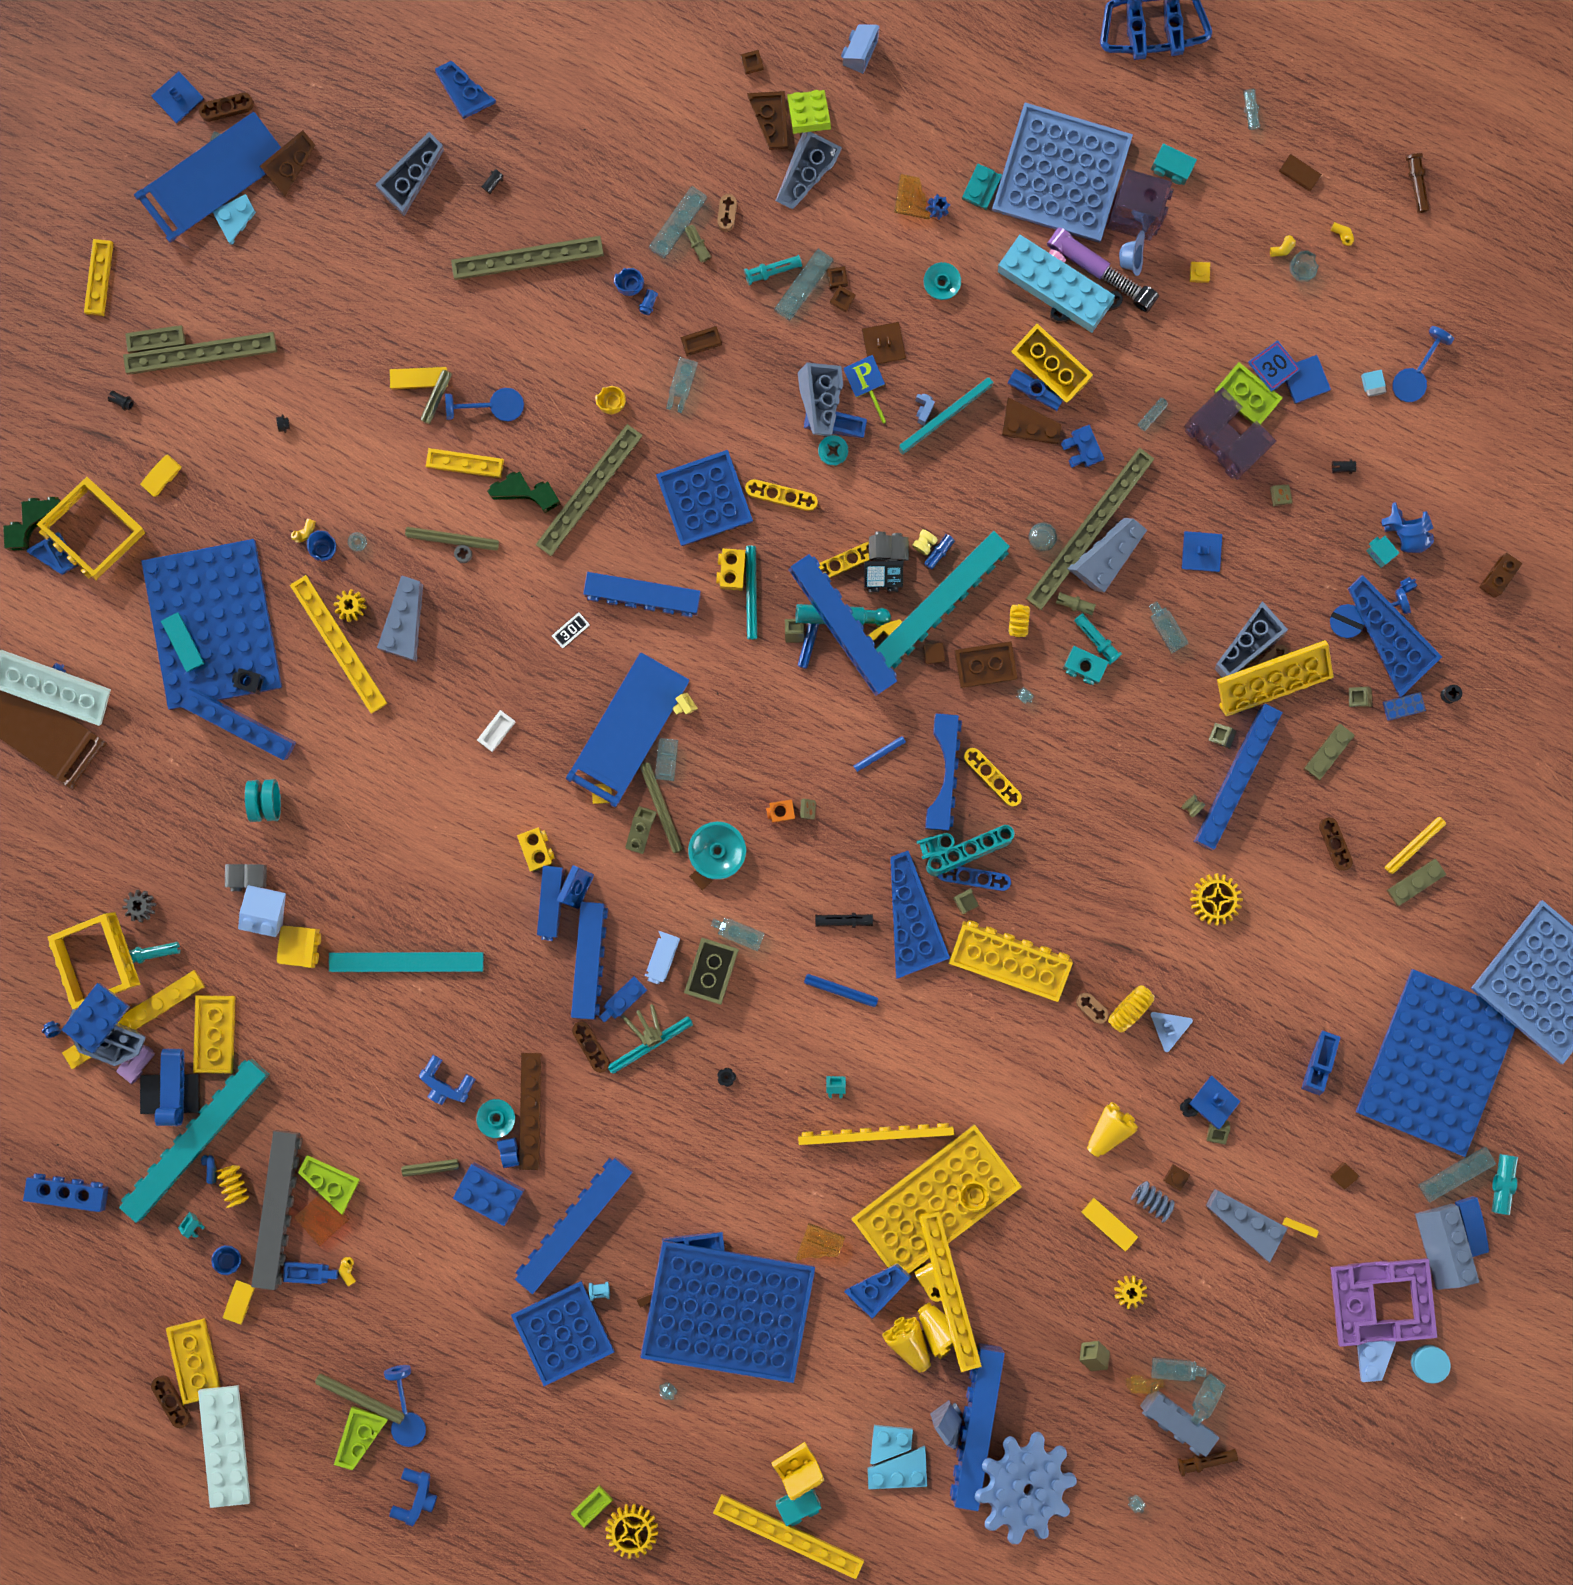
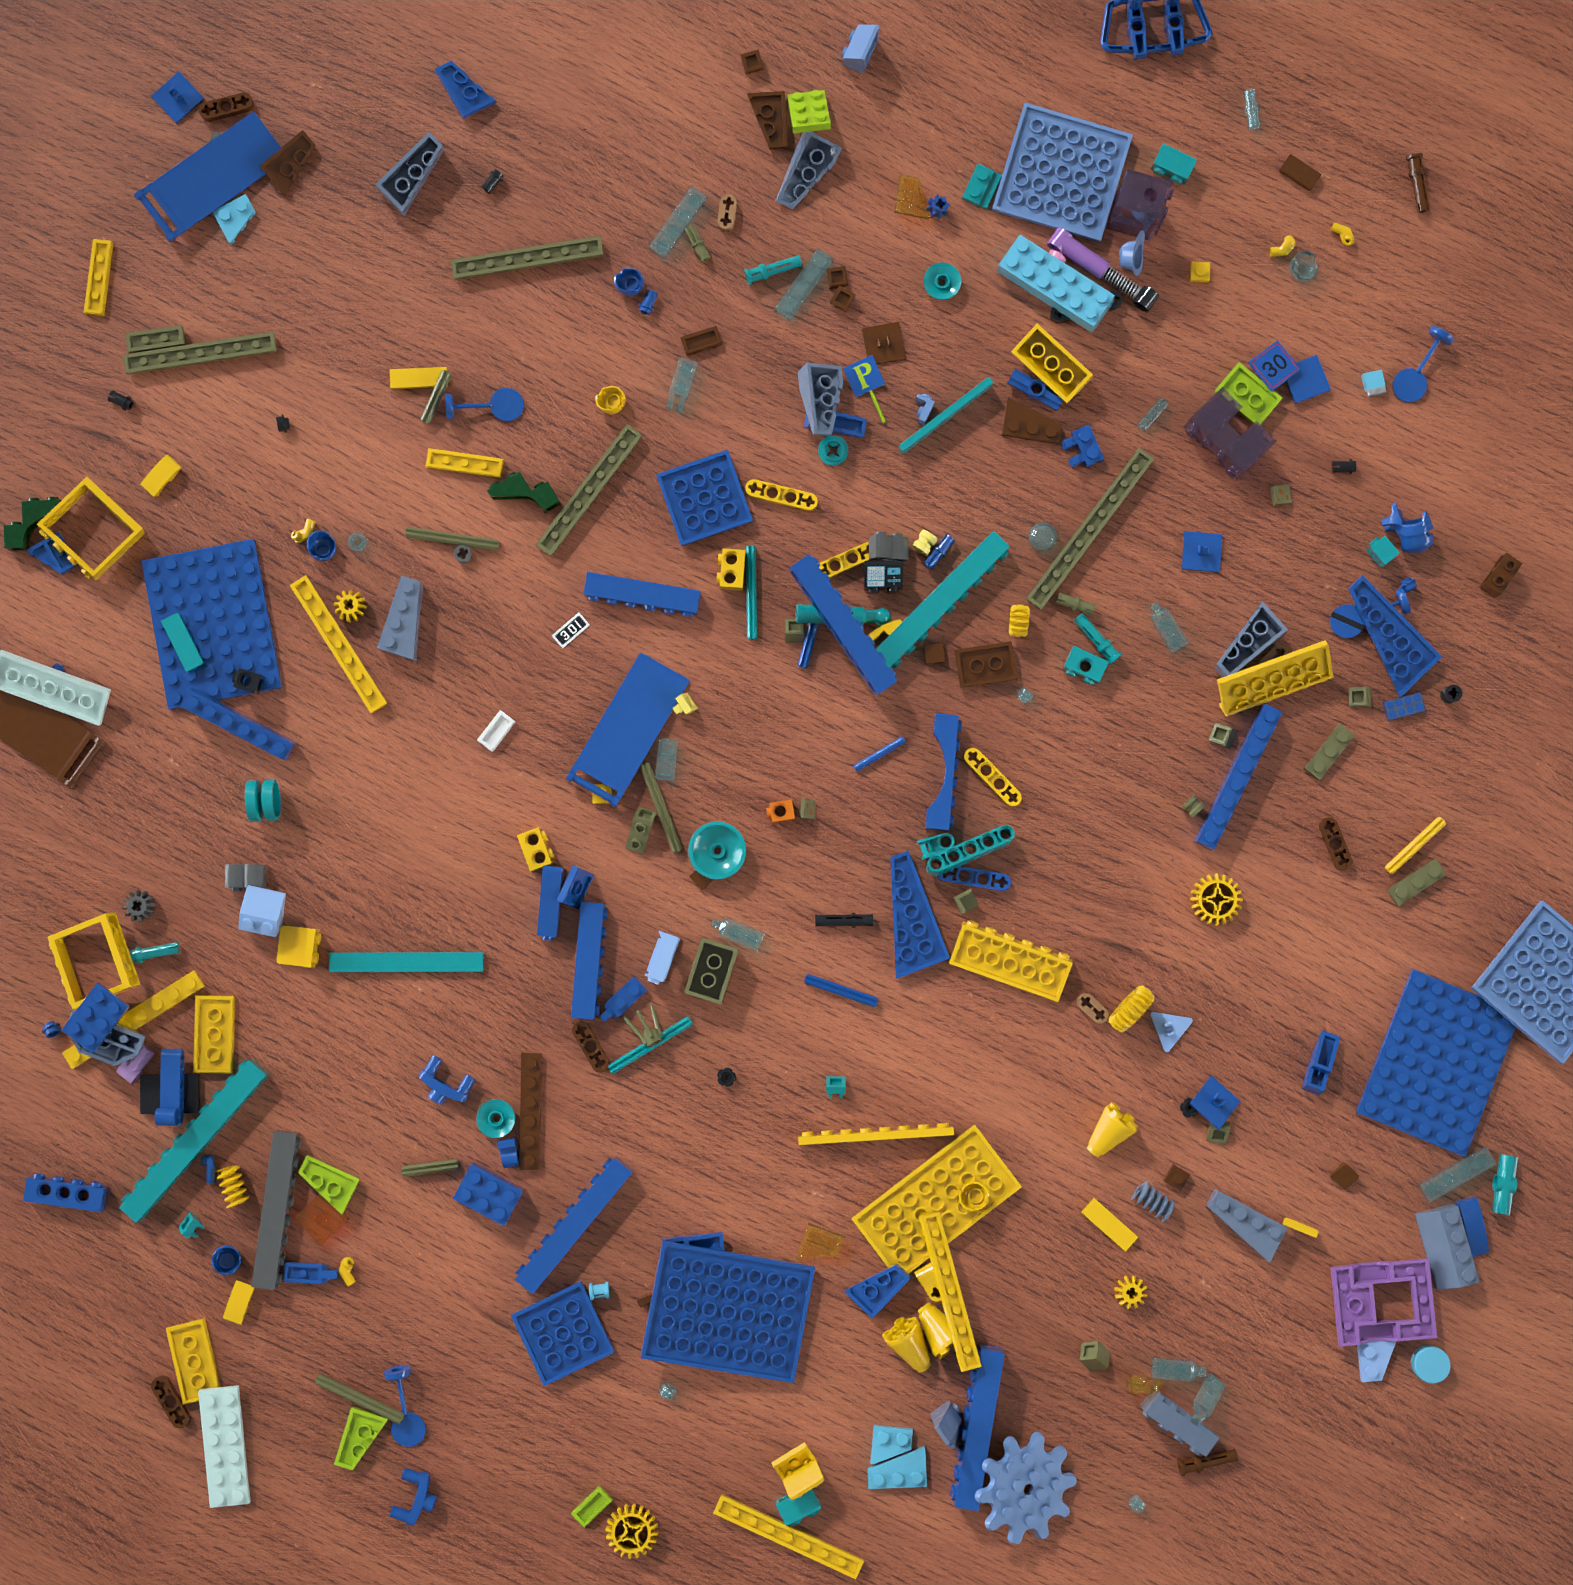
sand blue wedge [1067,518,1147,592] -> none

